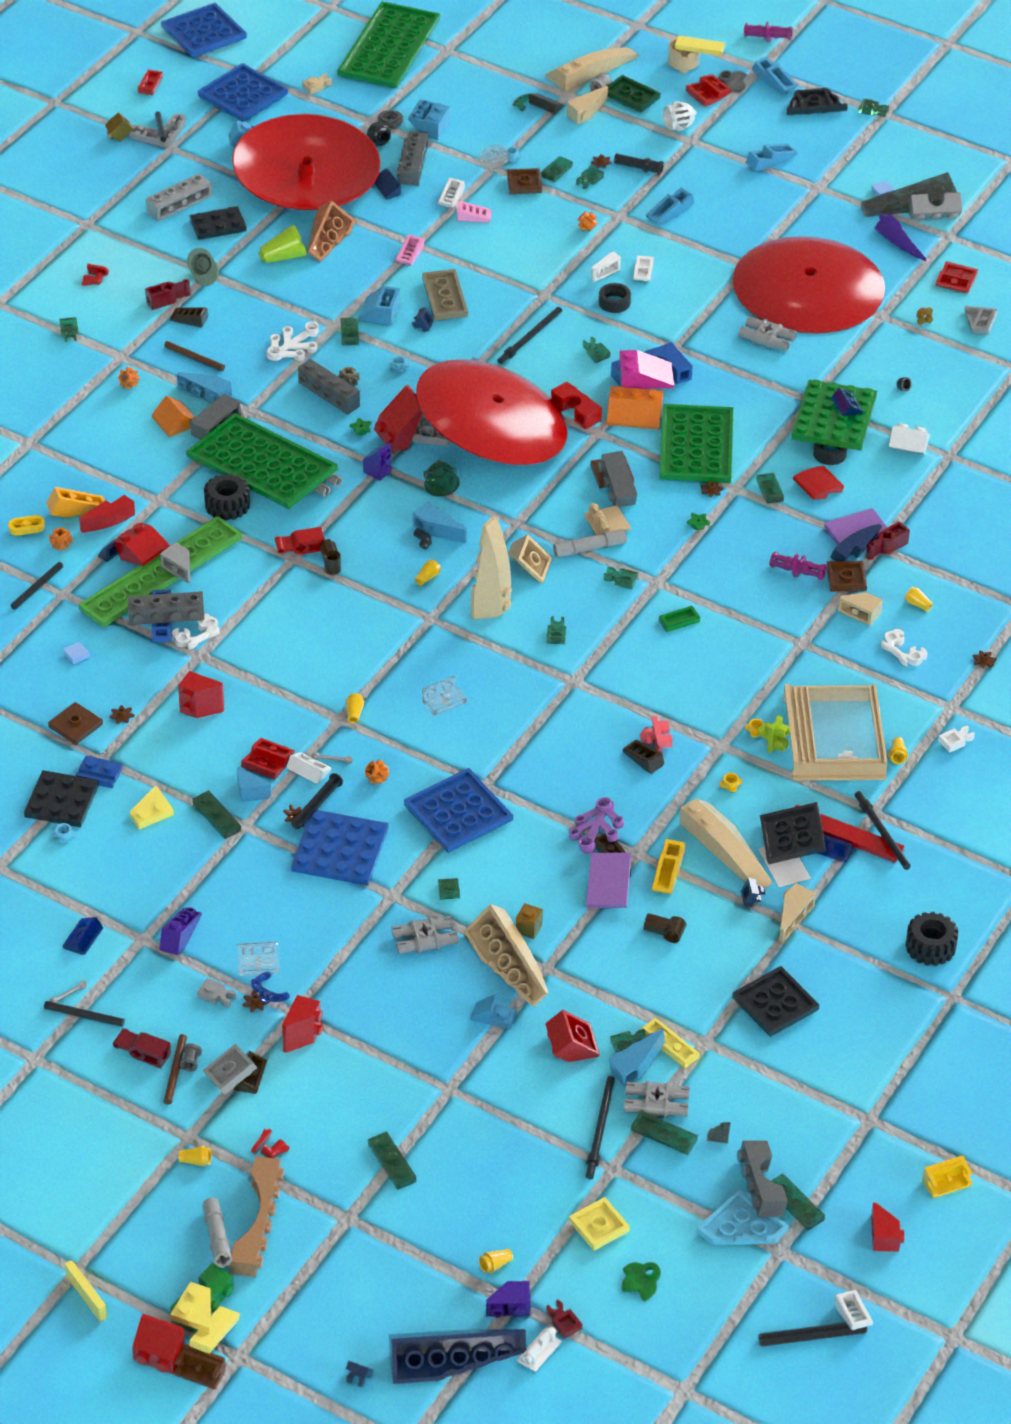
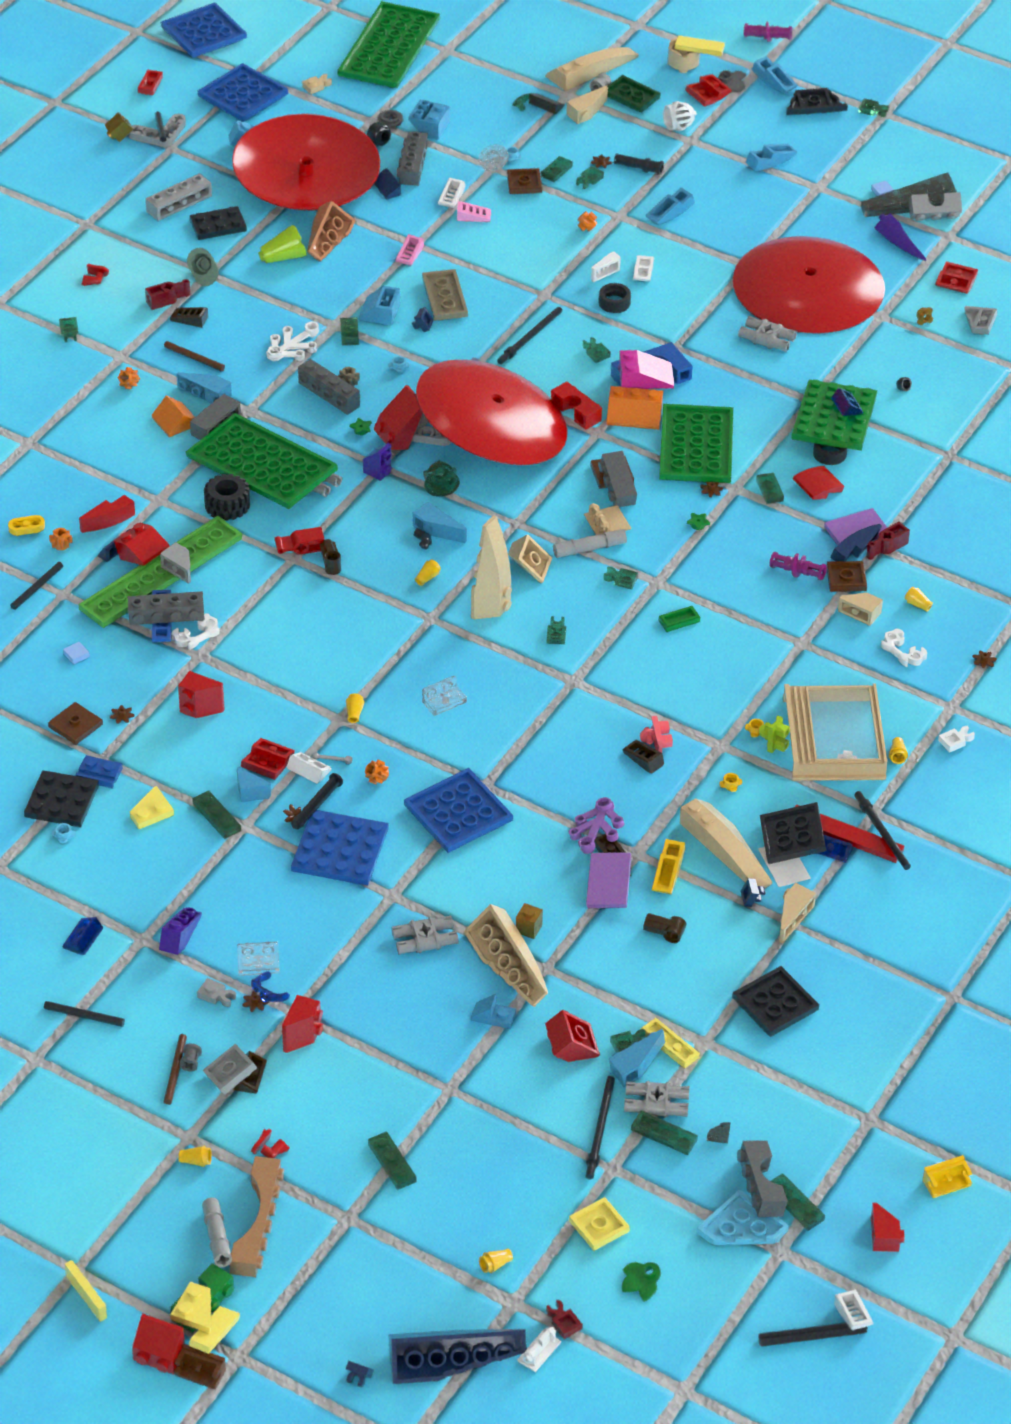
light orange slope [46,487,105,518] -> none
light grey hinge [49,981,87,1003] -> none
dark red piece [113,1028,171,1069] -> none
clear green plate [438,878,460,900] -> none
dark purple slope [486,1281,531,1317] -> none
white slope [889,423,930,454] -> none
black tyre [905,911,958,966] -> none

